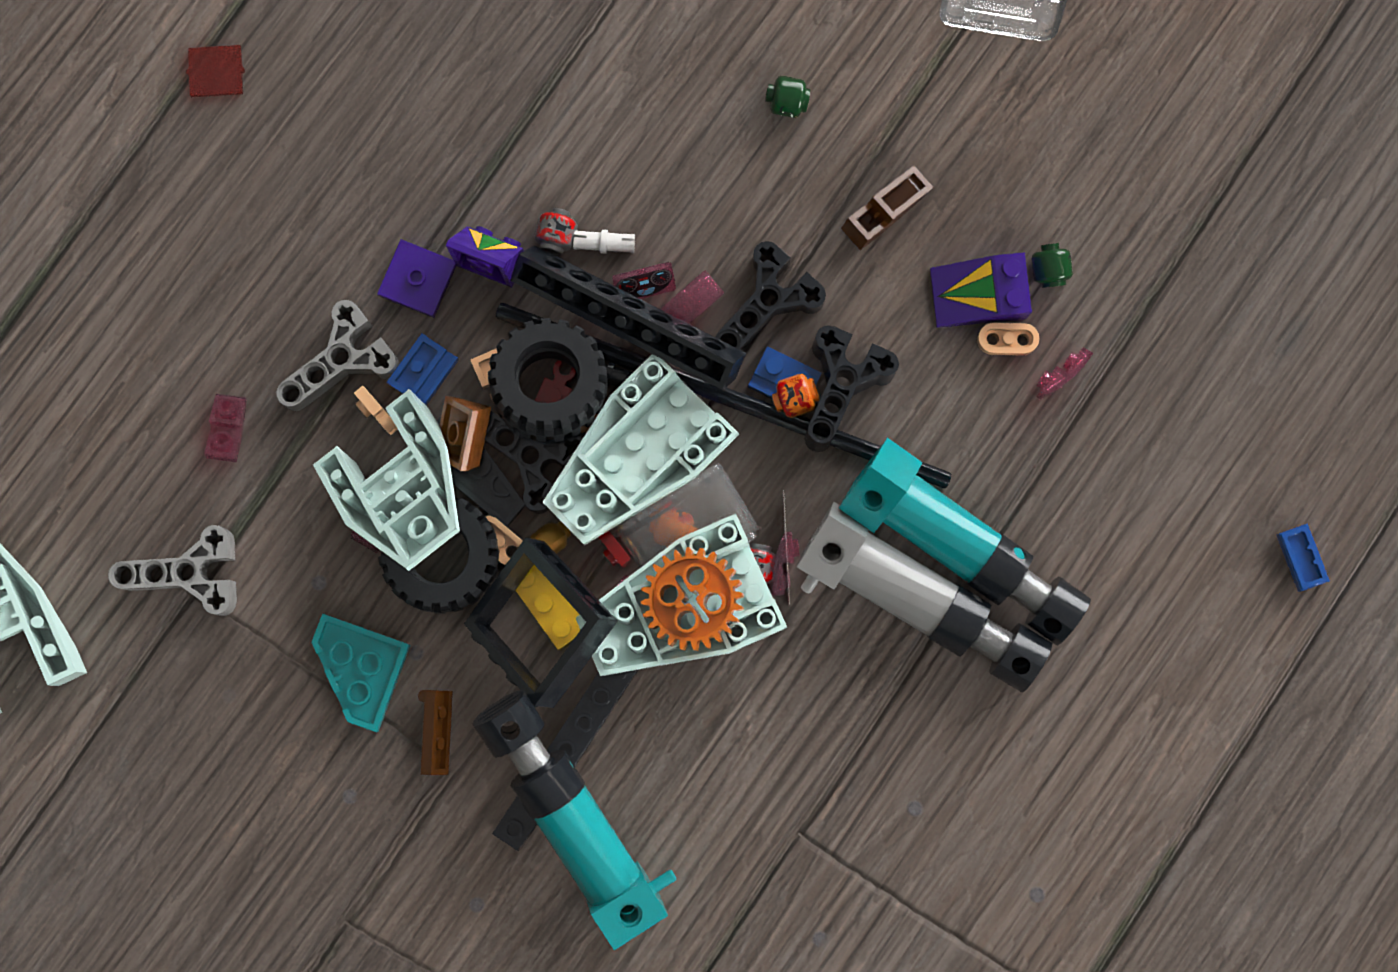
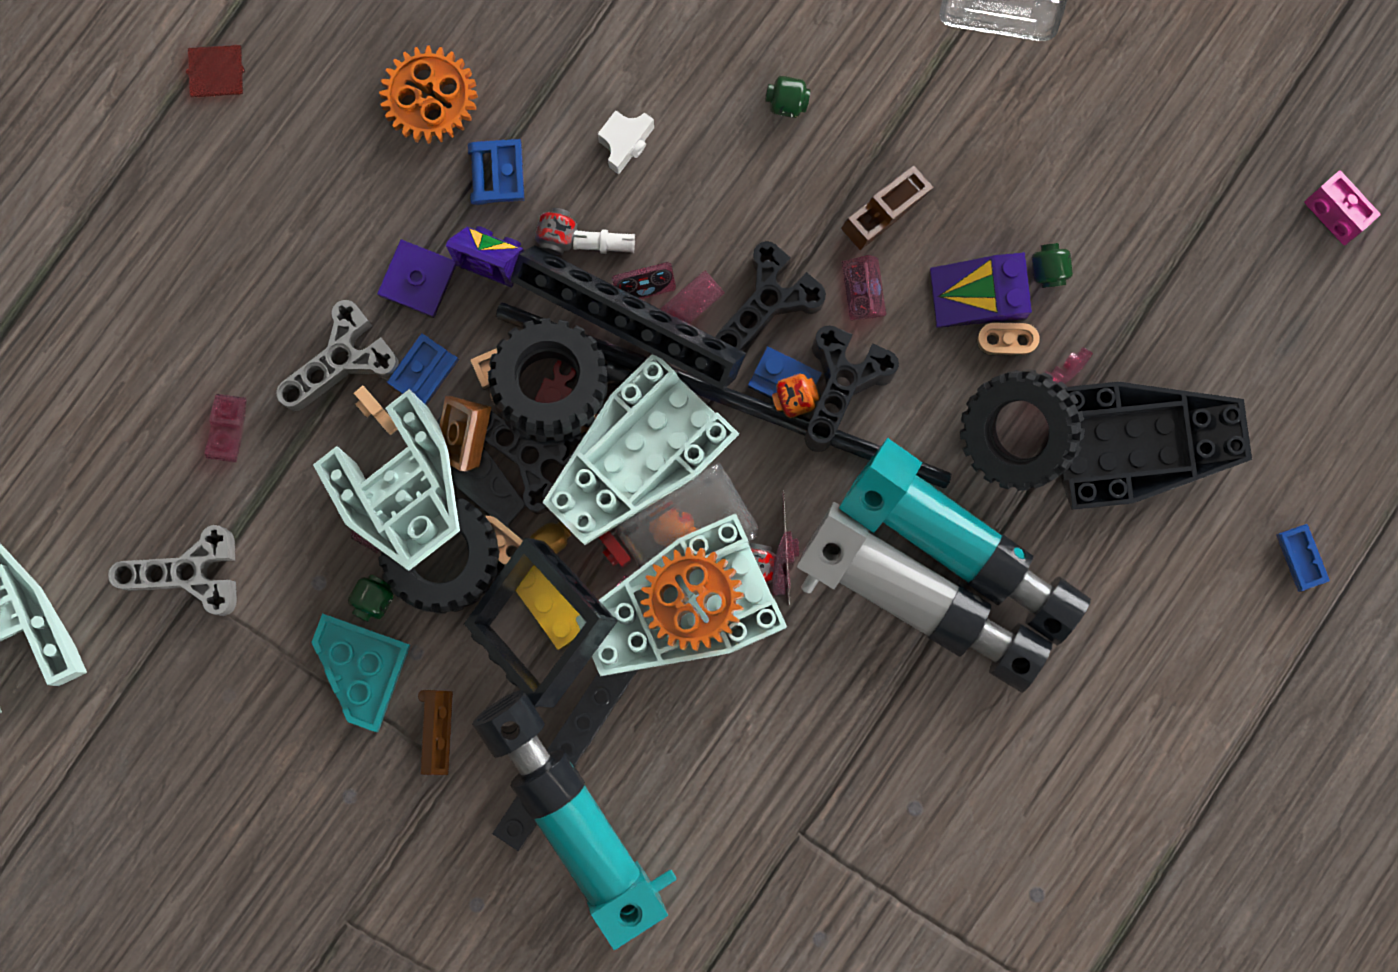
none -> dark green head [348,574,394,622]
none -> orange gear [379,45,478,144]
none -> blue plate [468,139,525,205]
none -> white brick [598,110,654,175]
none -> clear pink slope [842,255,886,321]
none -> black tyre [960,369,1085,491]
none -> black wedge [1061,382,1252,510]
none -> dark pink bracket [1304,170,1381,245]

